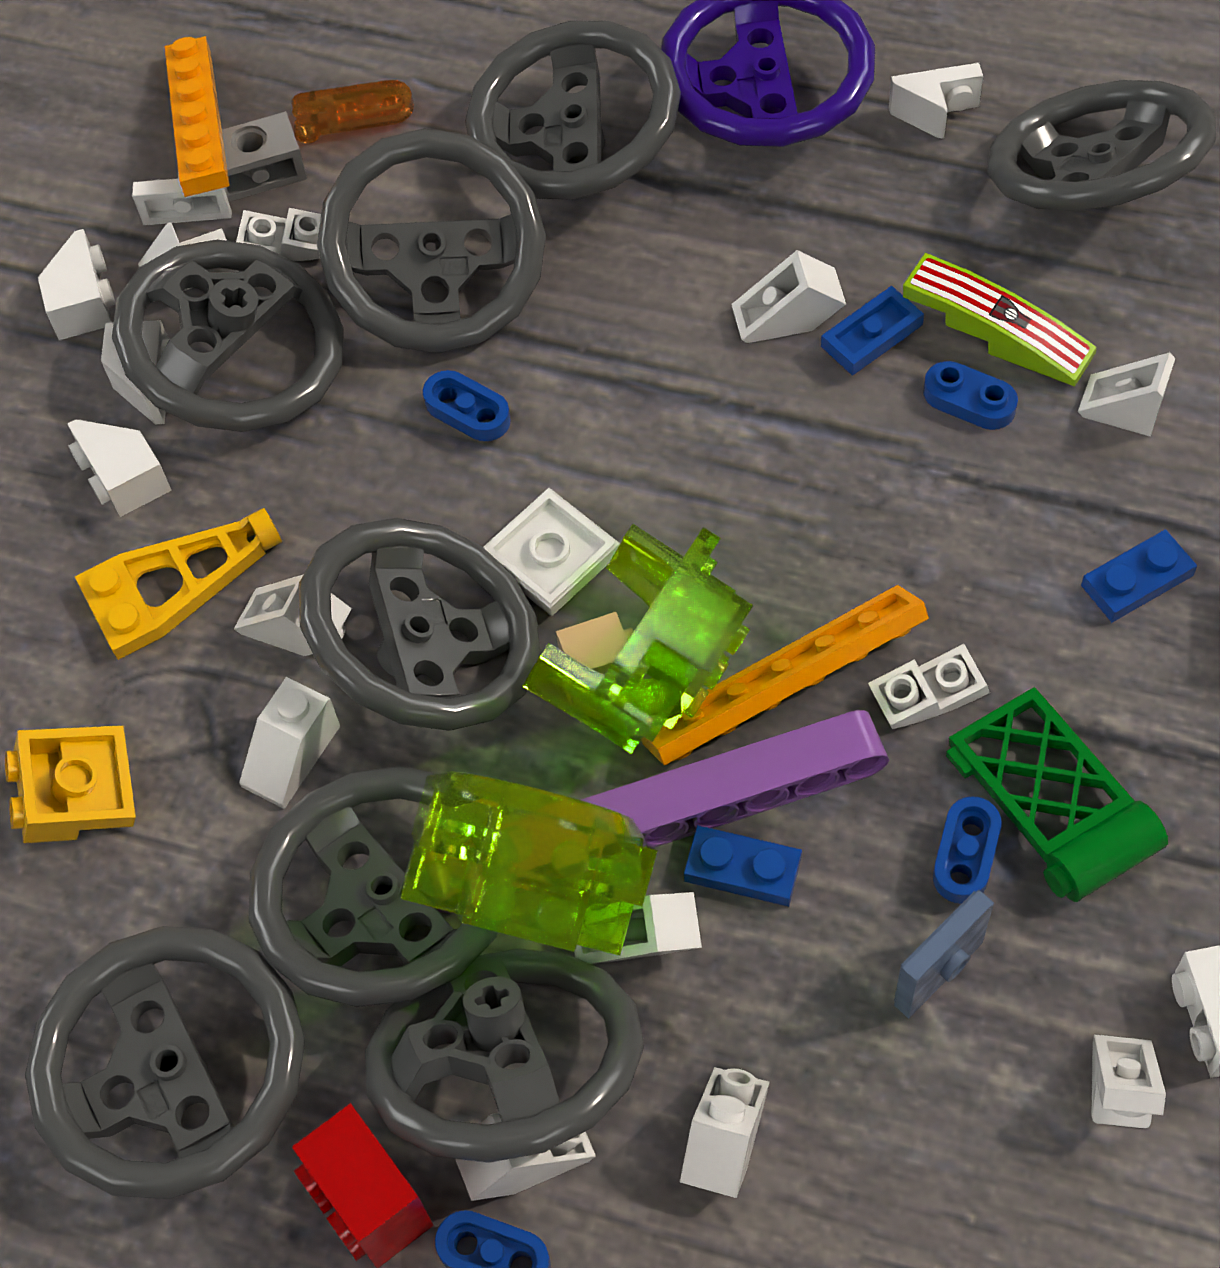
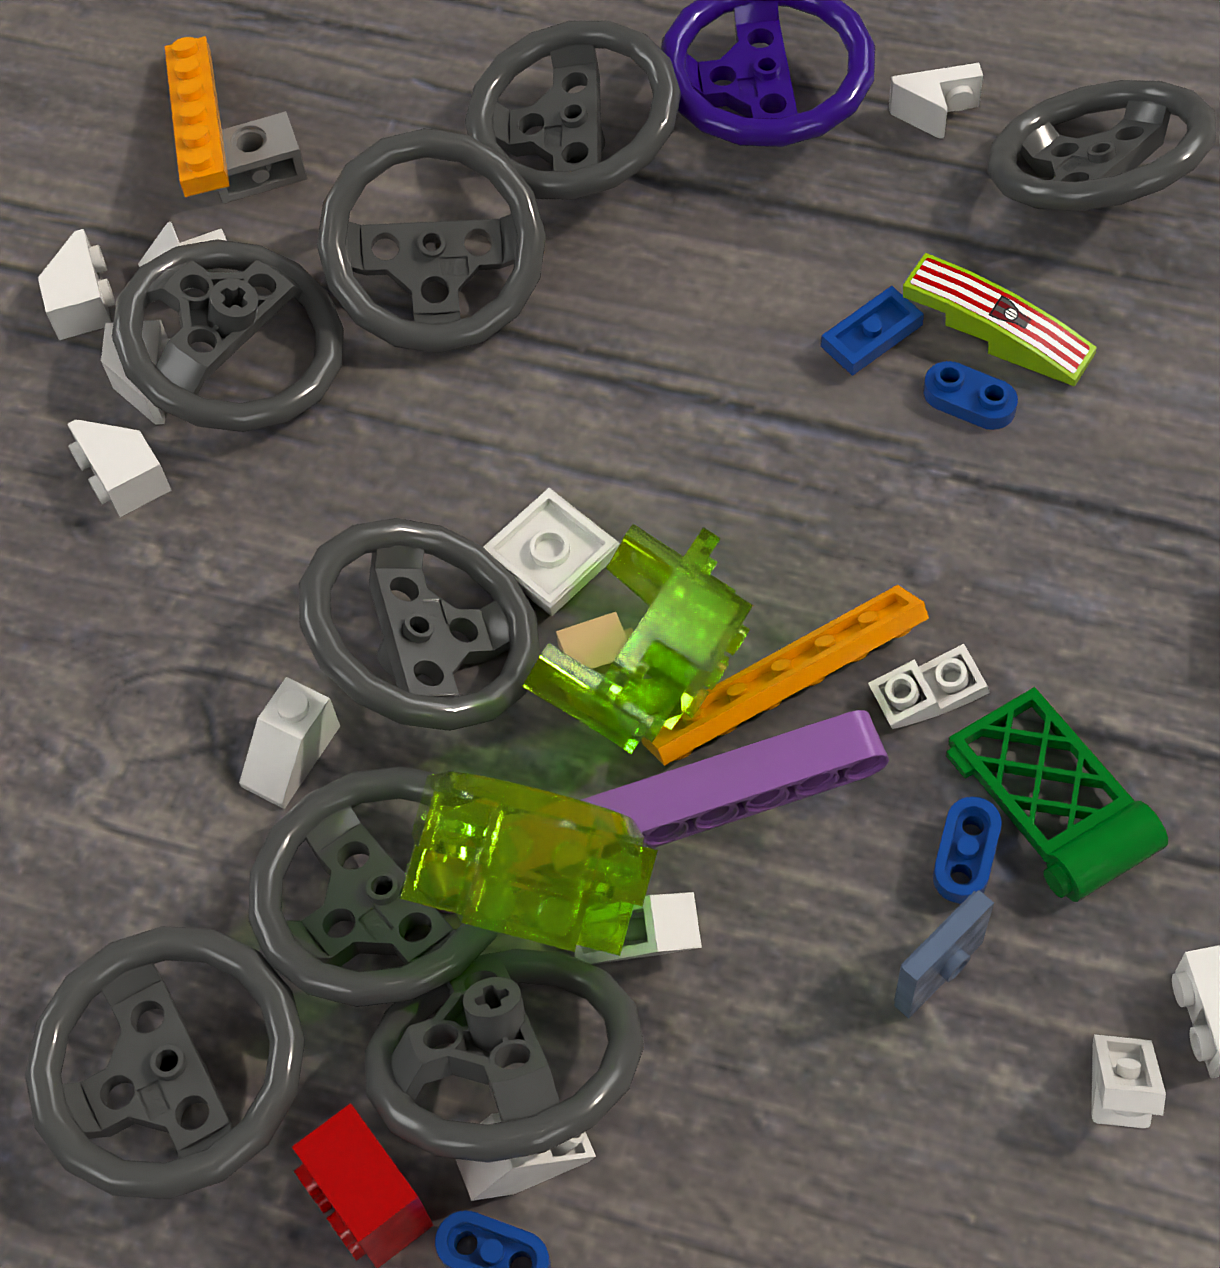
yellow plate [5,725,136,843] -> none
yellow plate [74,508,282,660] -> none
white slope [132,172,232,225] -> none
white slope [234,574,352,656] -> none
white slope [236,208,321,261] -> none
clear orange plate [291,80,414,143] -> none
blue plate [423,370,511,441] -> none
white slope [680,1067,769,1198] -> none
blue plate [684,825,802,907] -> none
white slope [732,250,846,343] -> none
white slope [1078,352,1175,437] -> none
blue plate [1081,529,1197,623] -> none

